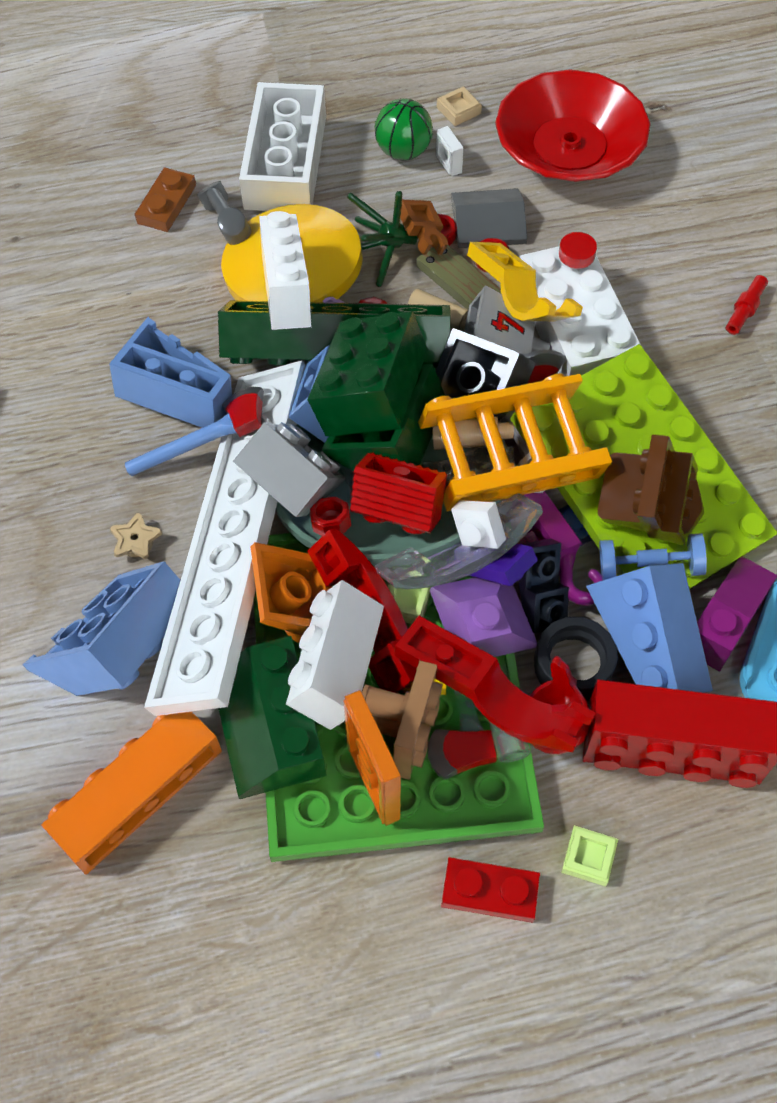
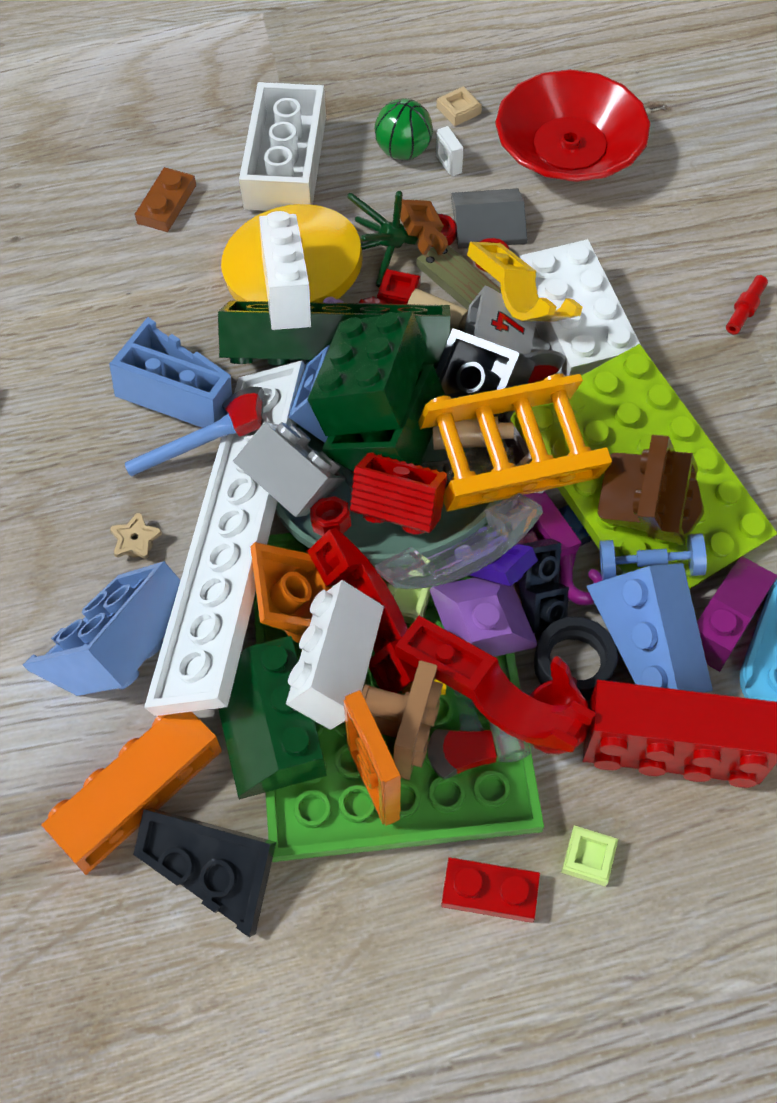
dark grey bar [197,181,252,245] -> none
white plate [451,500,506,549] -> none
red tile [559,232,597,269] -> none
none -> black wing [133,808,276,938]
none -> red tile [377,269,421,304]

